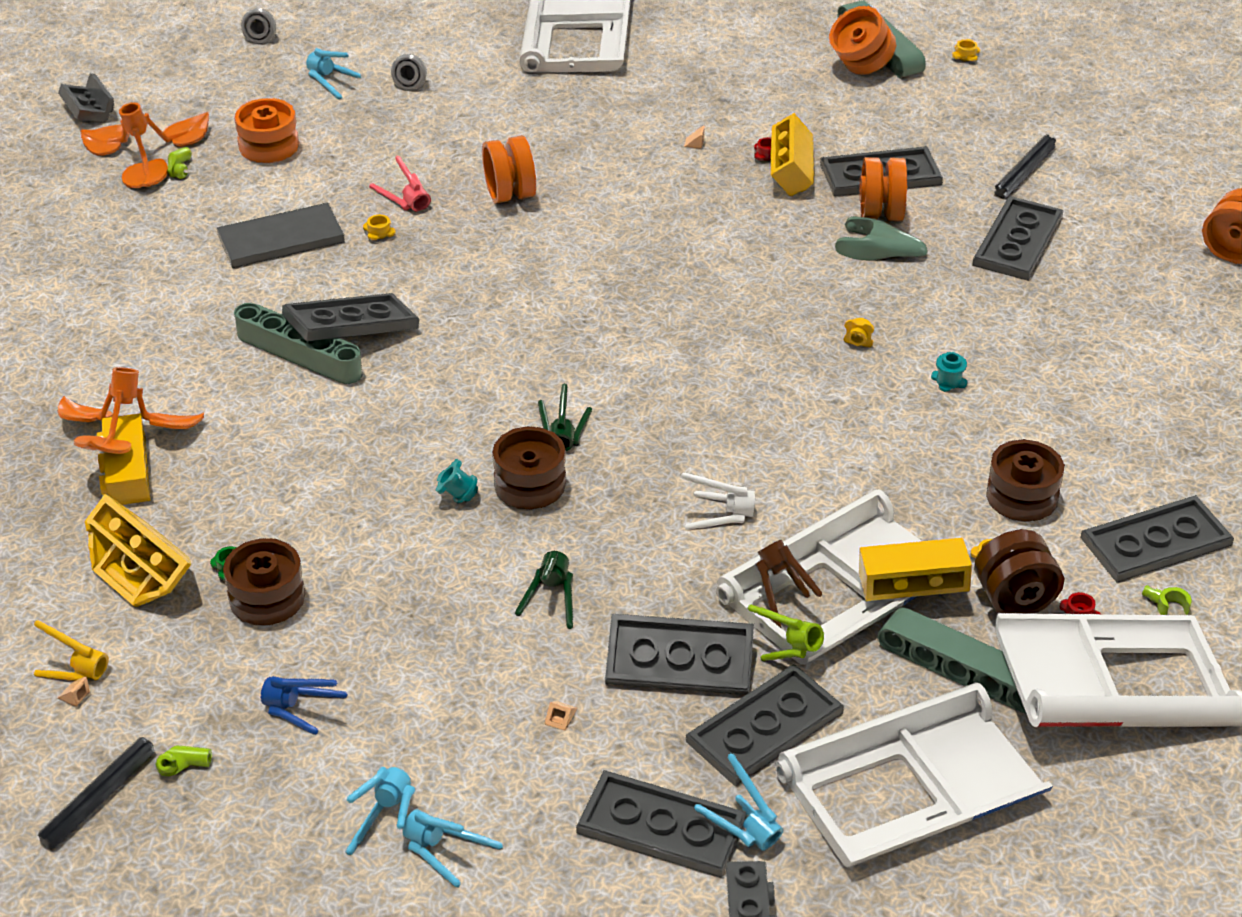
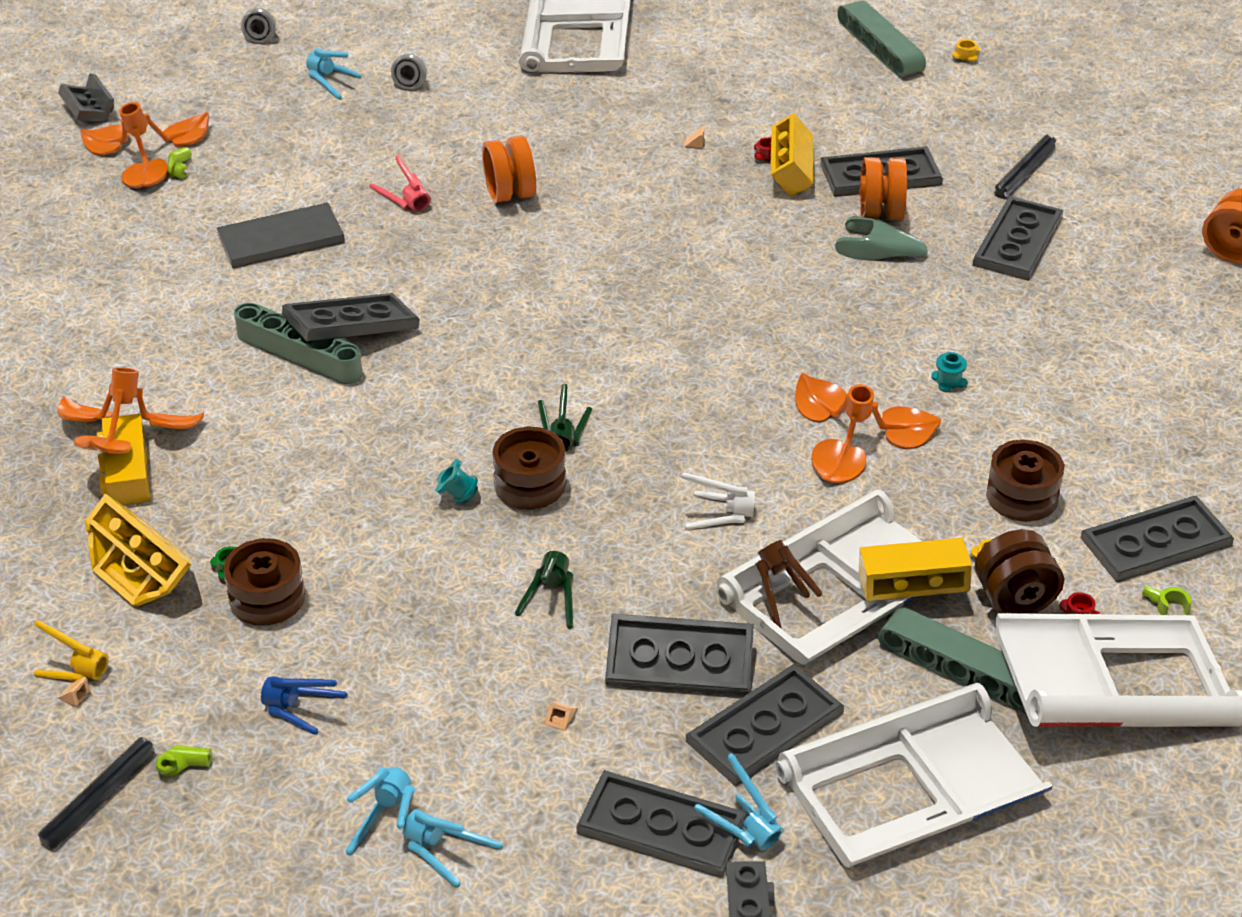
orange wheel [234,98,299,163] -> none
yellow plate [363,214,396,240] -> none
lime plant [748,604,824,661] -> none
orange wheel [829,6,896,75] -> none
yellow plate [843,318,875,348] -> none
none -> orange plant [795,373,941,484]

